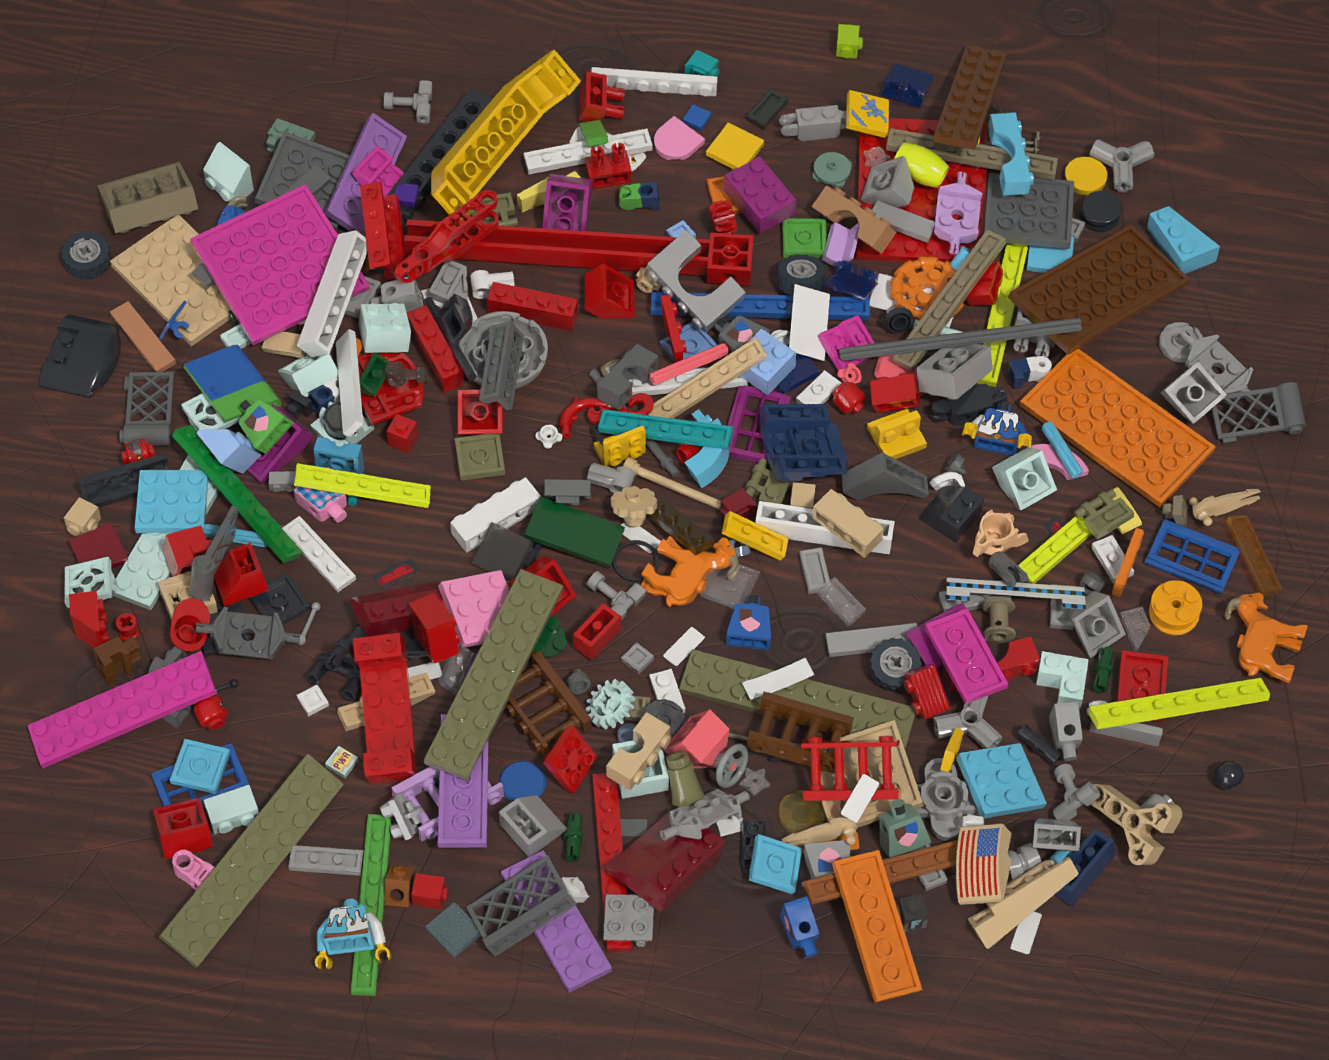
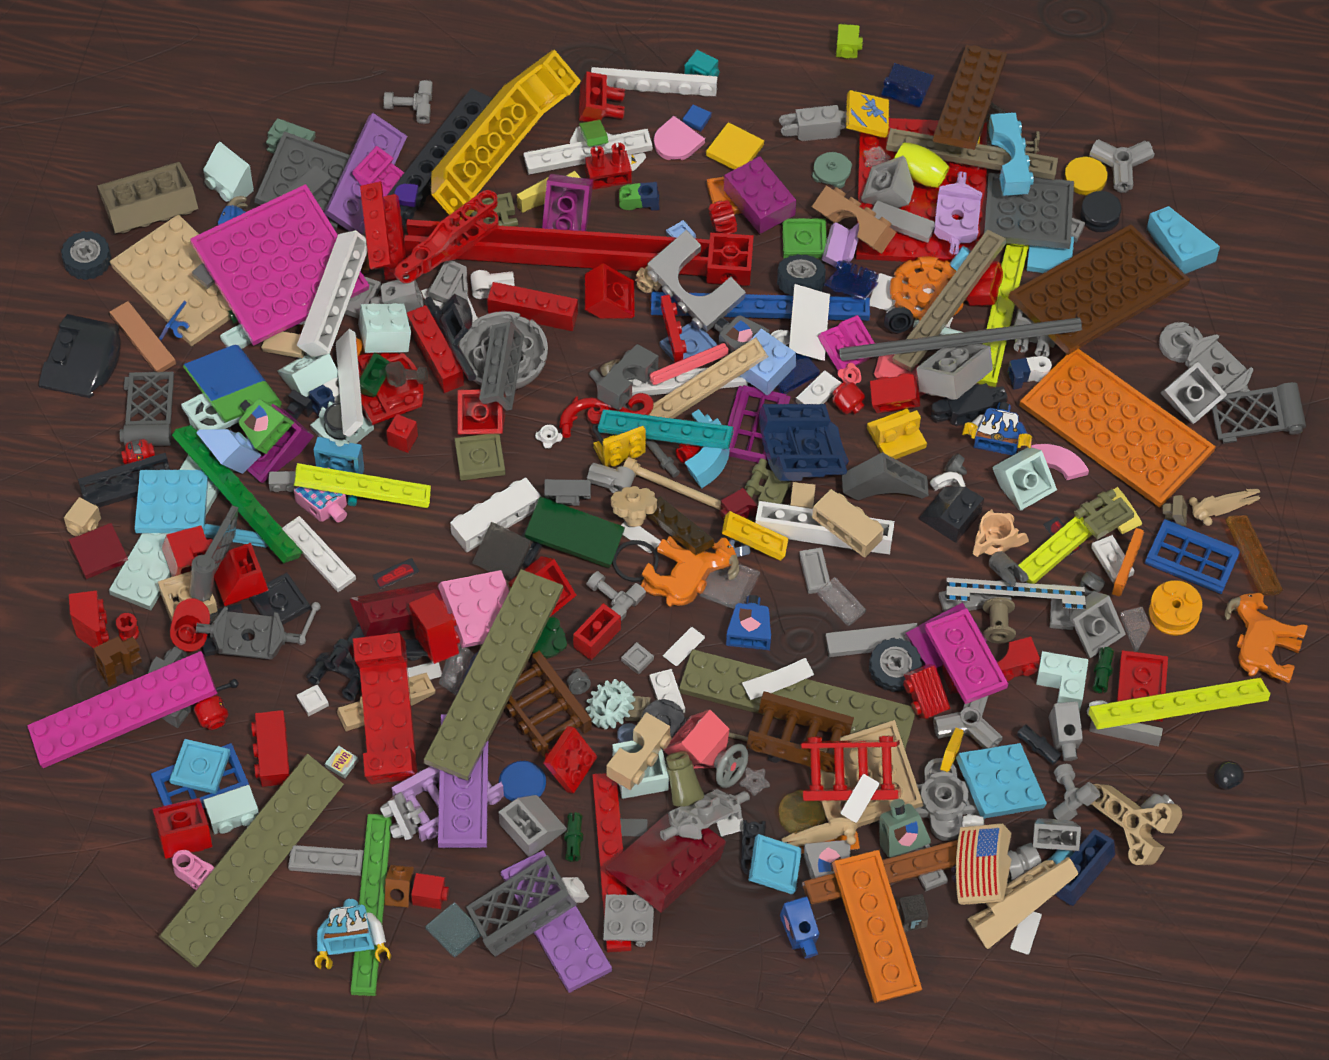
light aqua piece [65,557,116,608] -> none
pearl dark grey tile [746,89,788,130] -> none
medium azure axle [1042,421,1083,479] -> none
none -> red brick [251,710,290,787]

